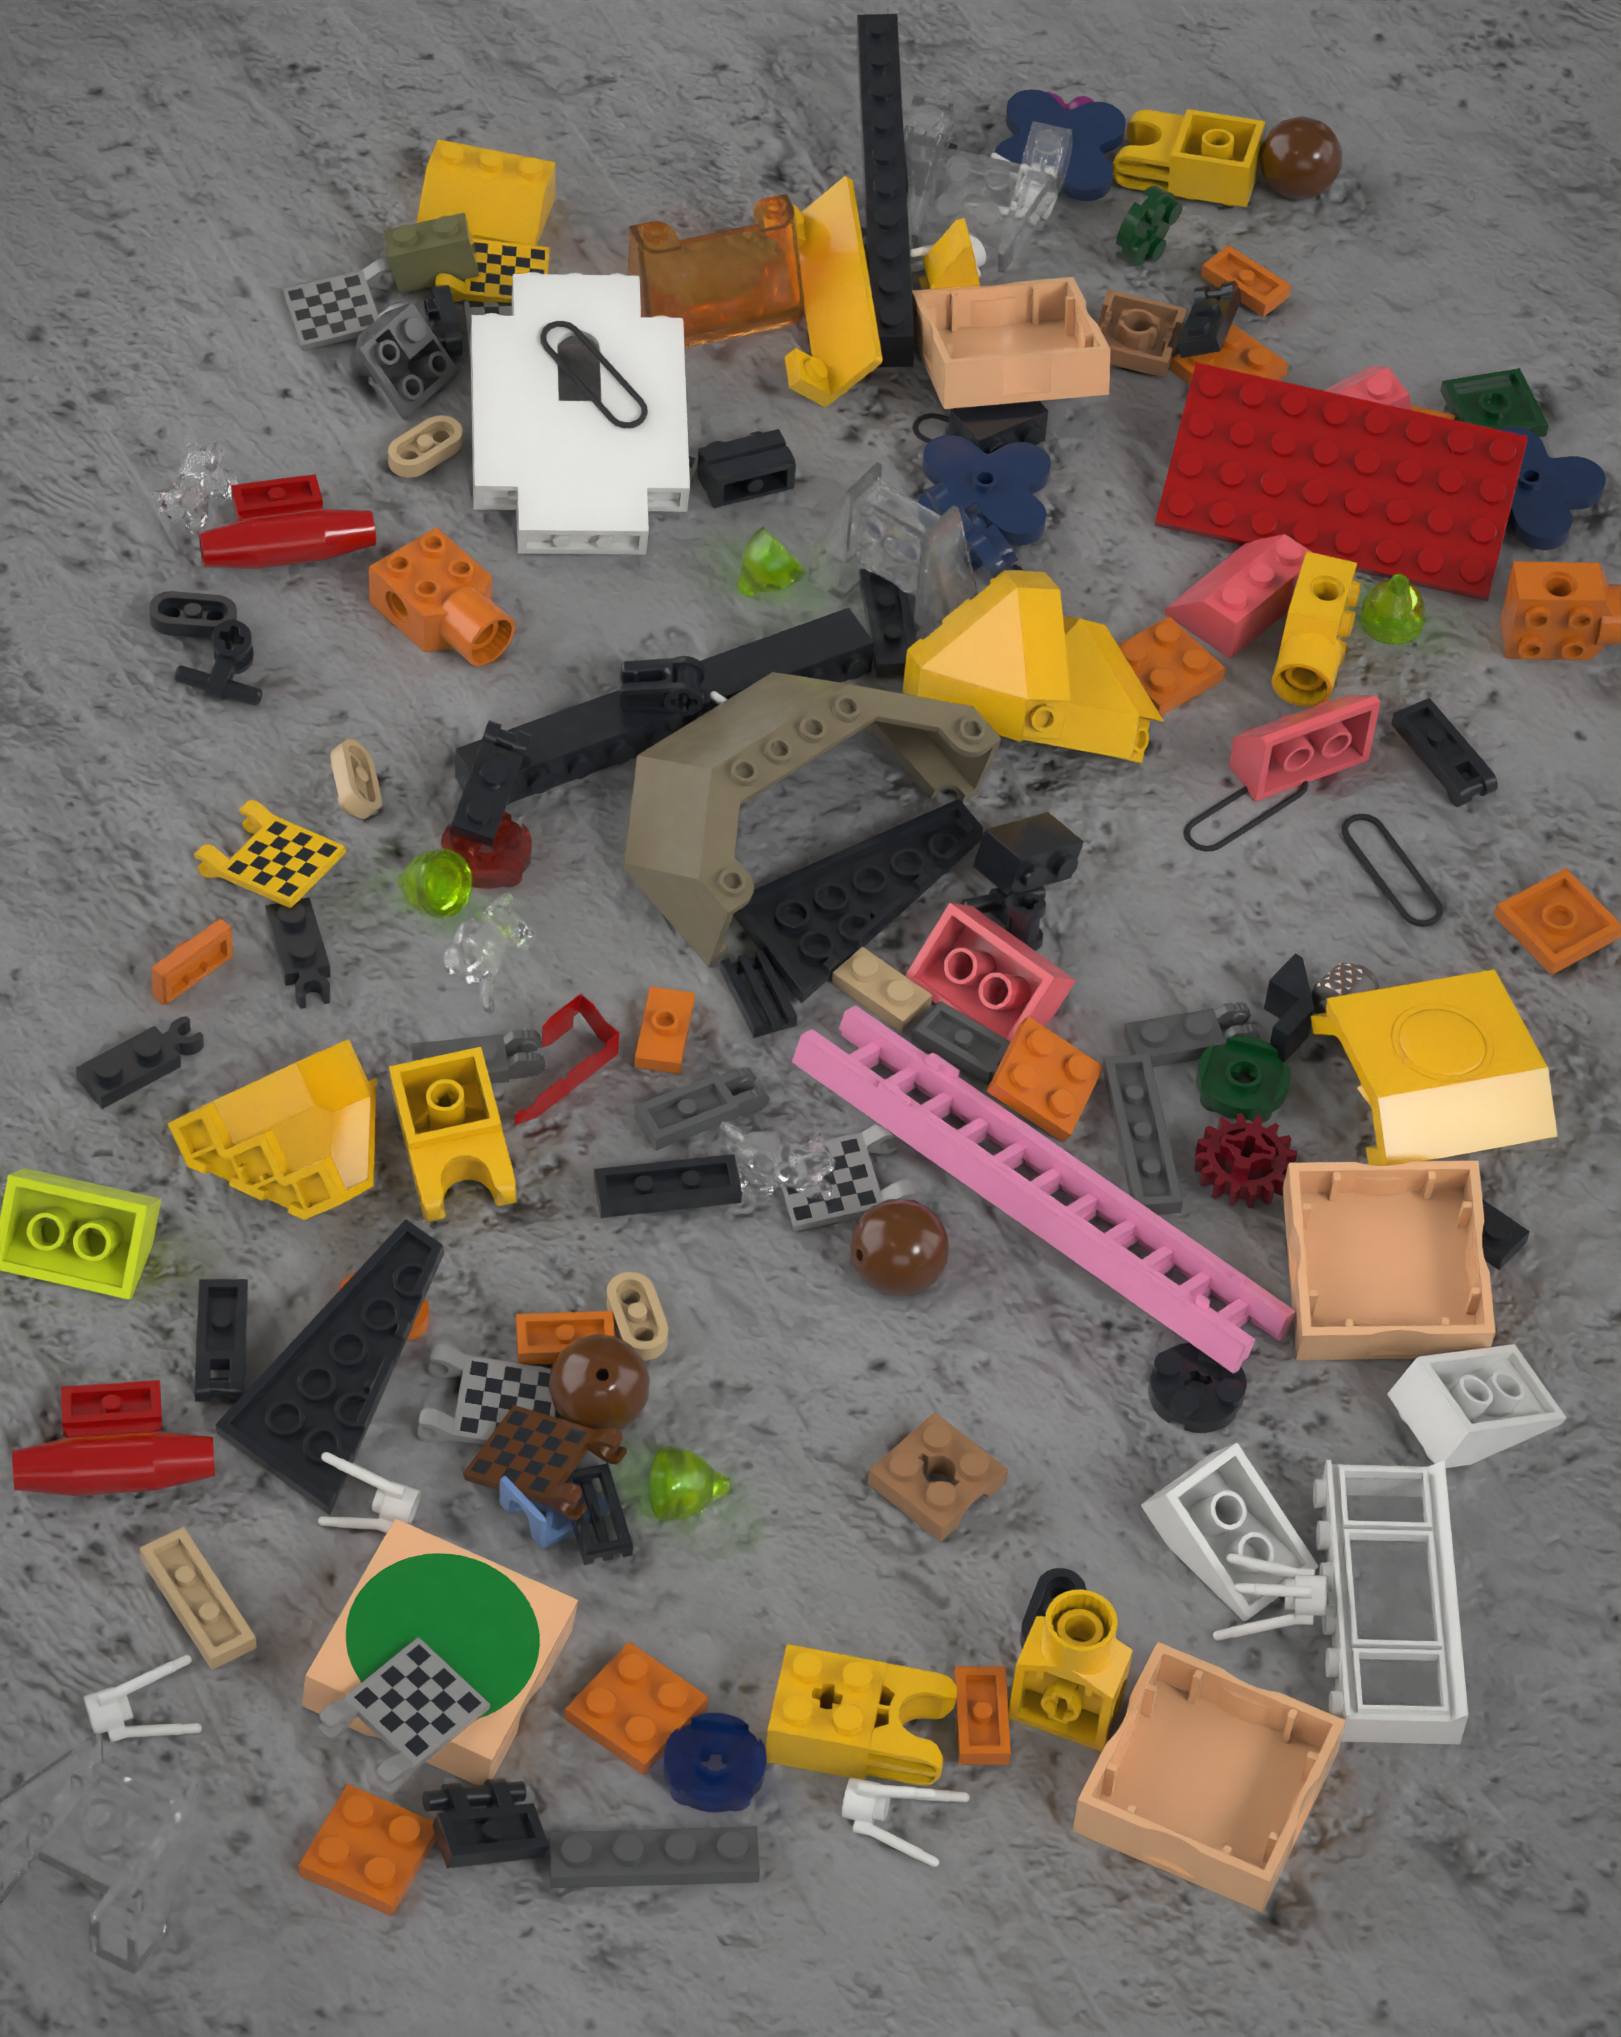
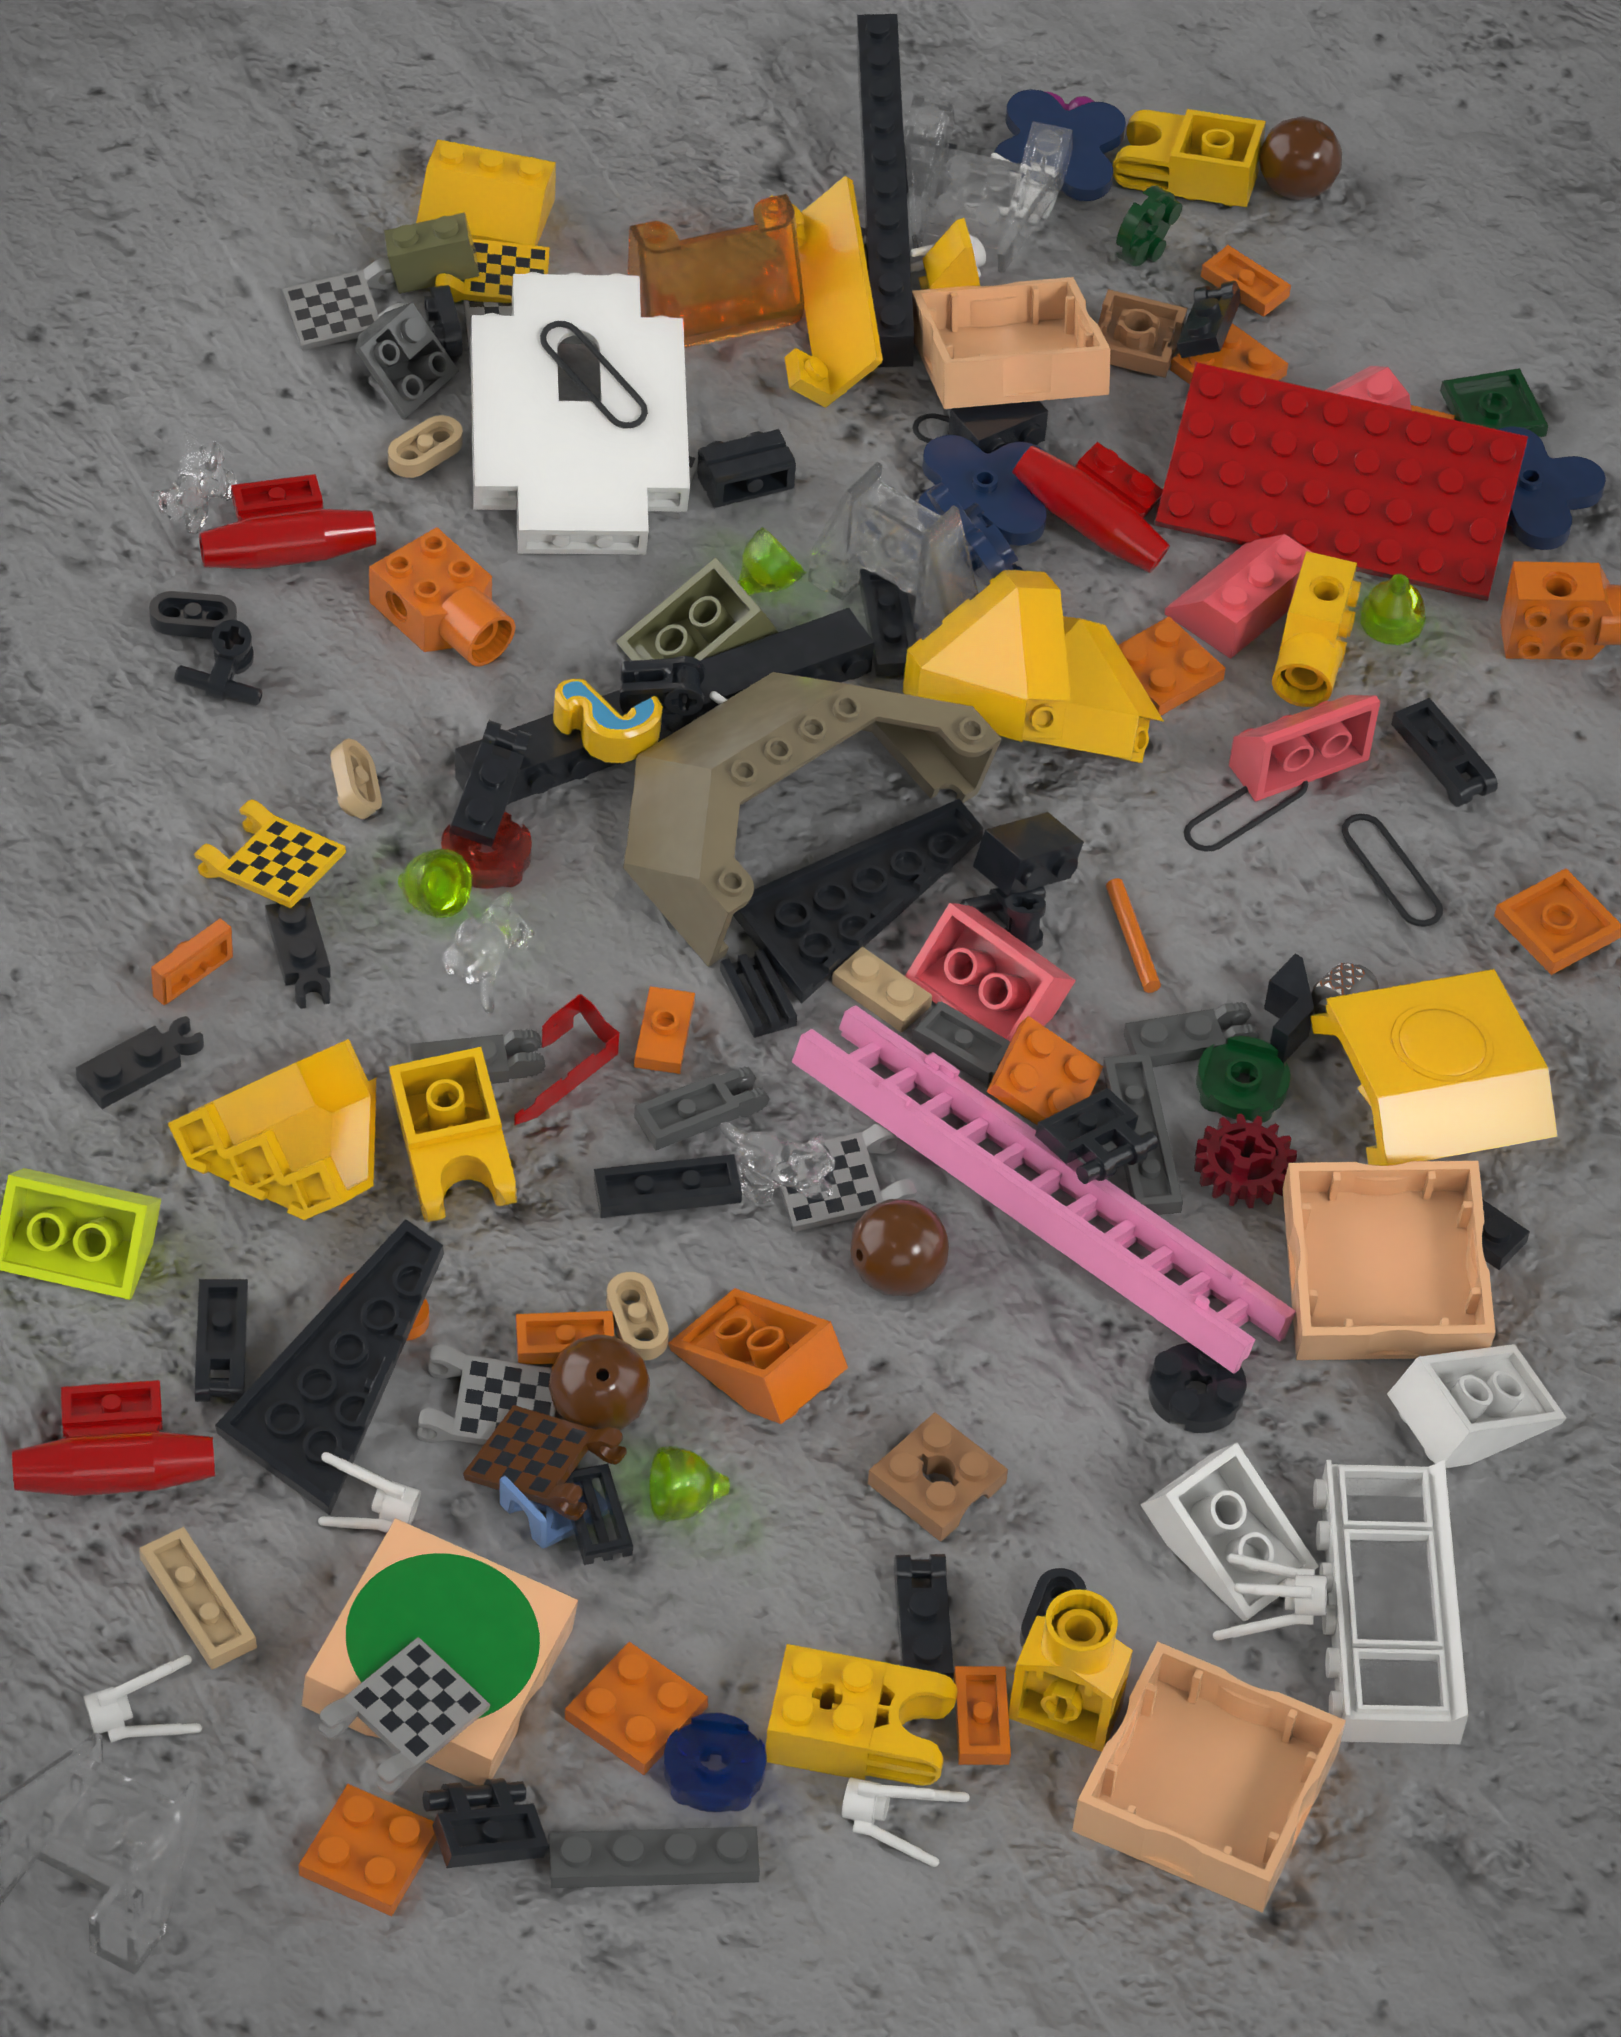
none -> yellow animal [553,679,663,763]
none -> olive slope [616,557,779,661]
none -> orange slope [668,1288,848,1424]
none -> black plate [894,1554,954,1680]
none -> red plate [1012,442,1170,573]
none -> black plate [1035,1088,1158,1184]
none -> orange bar [1106,878,1161,993]

